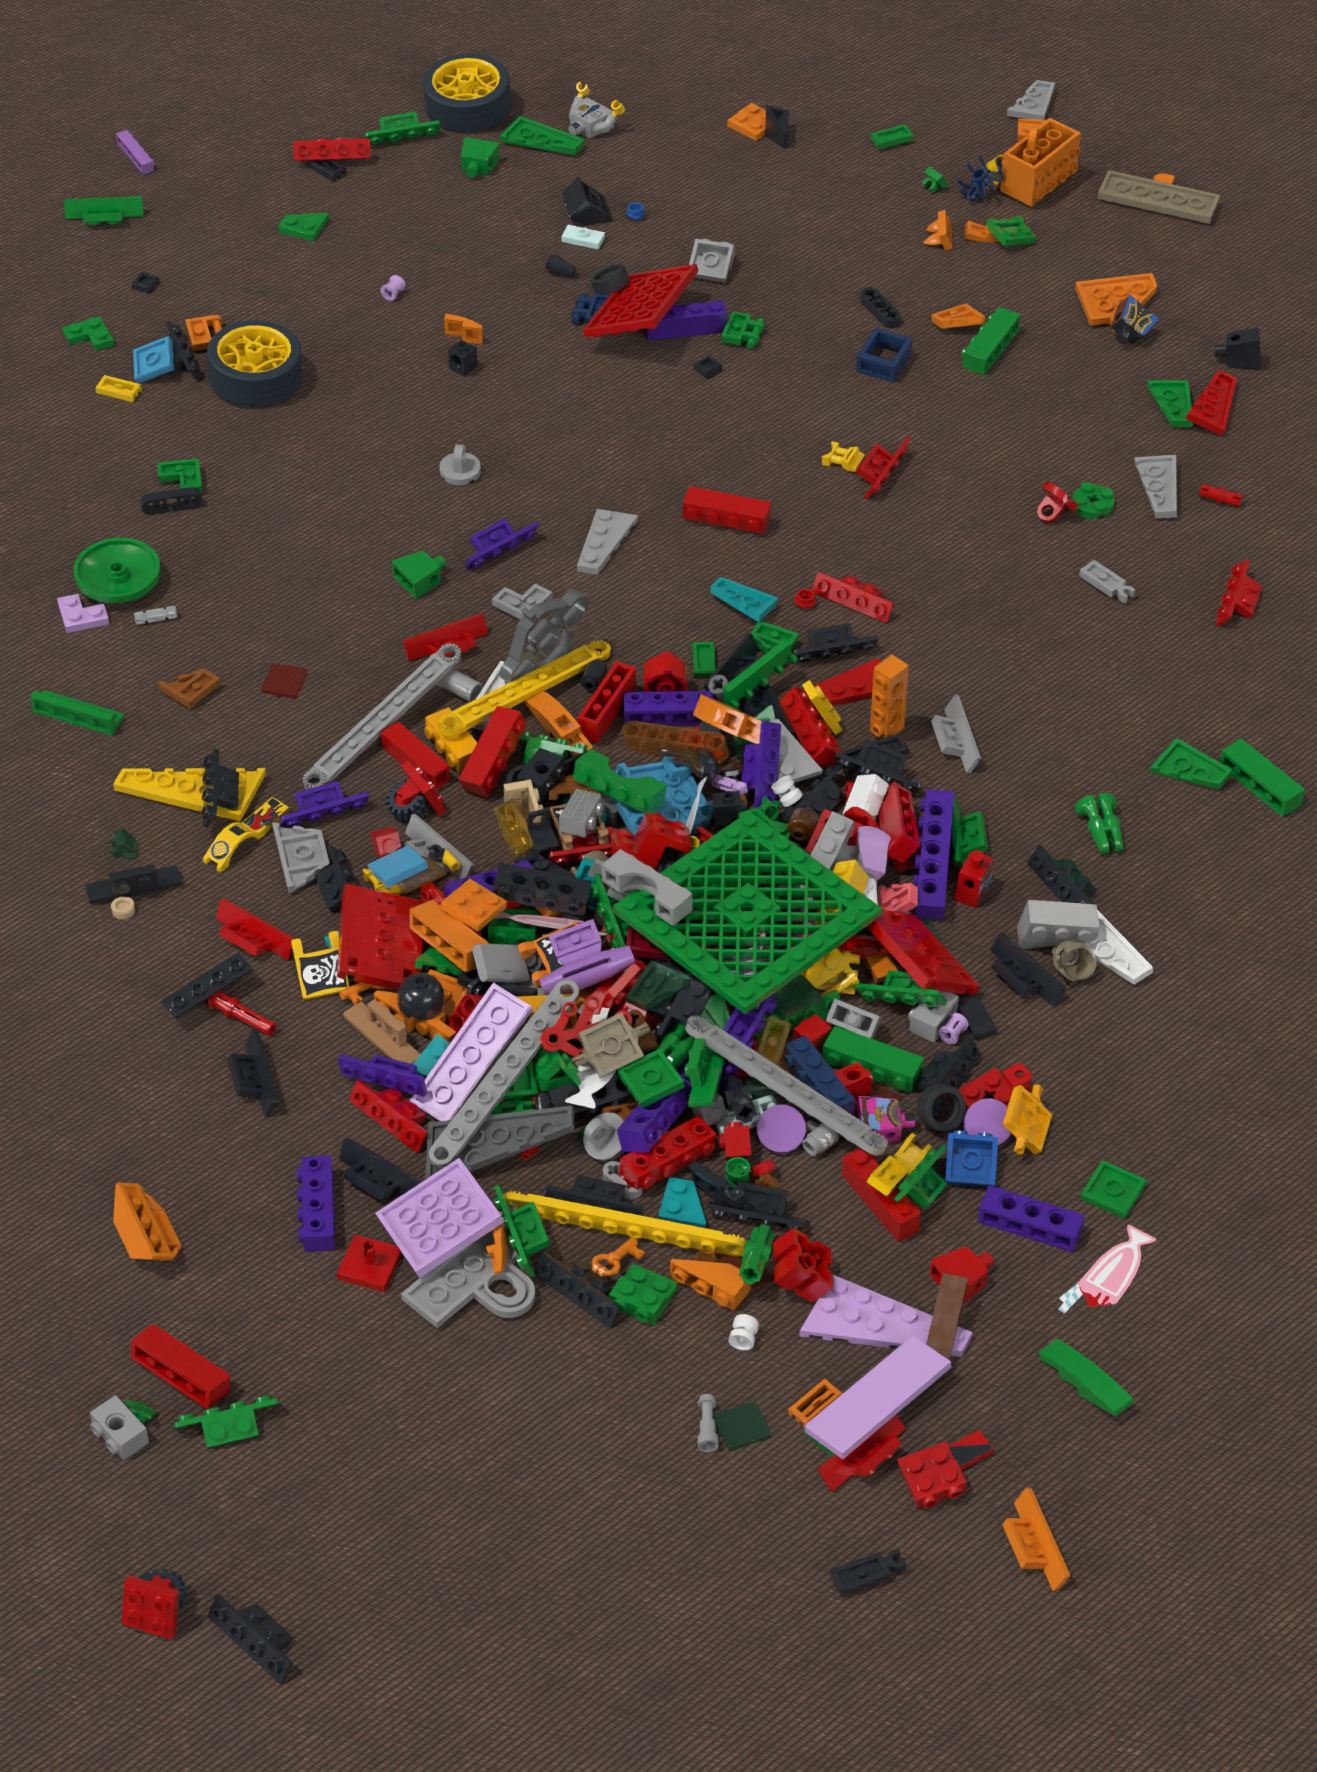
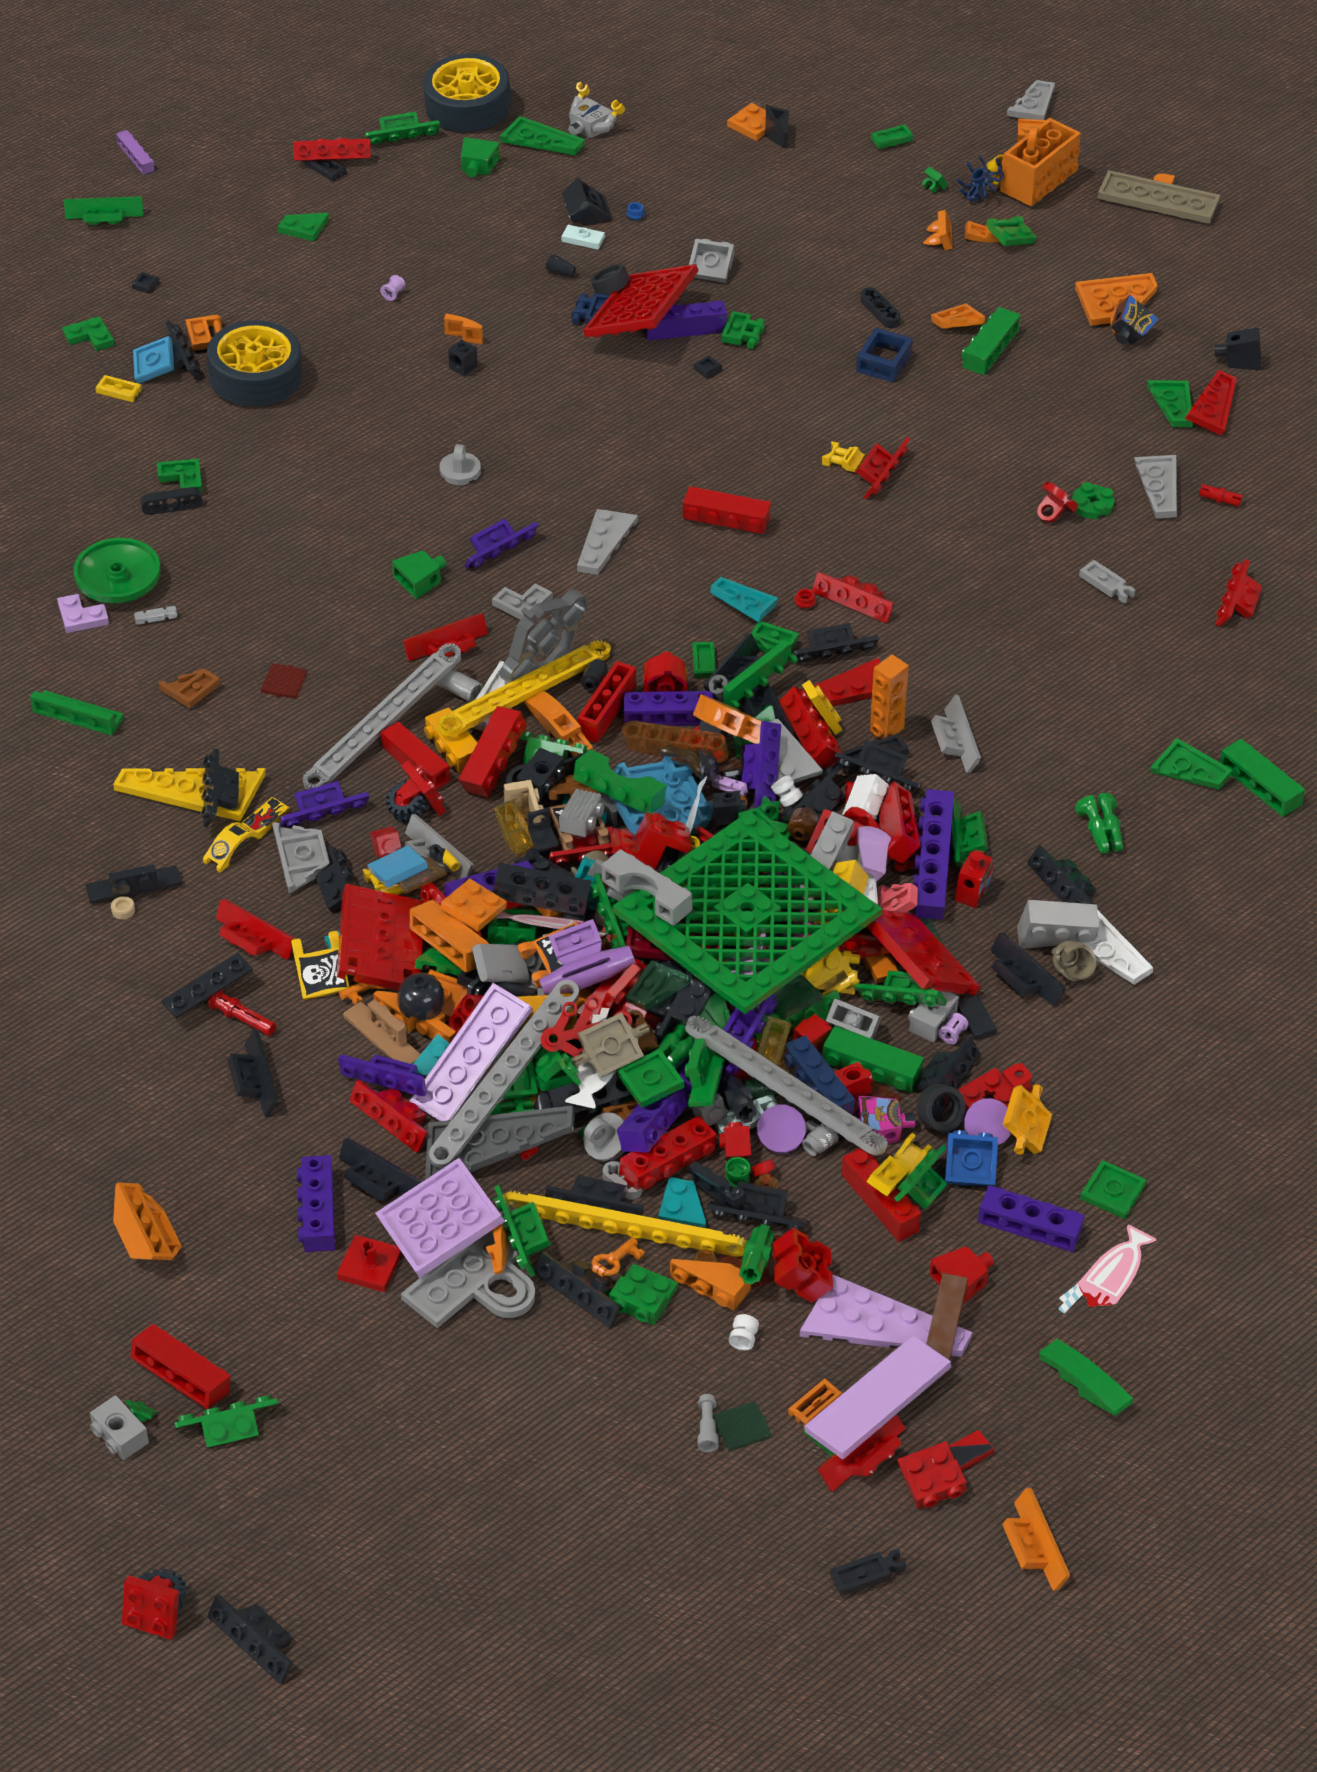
clear green tile [110,827,137,860] -> none

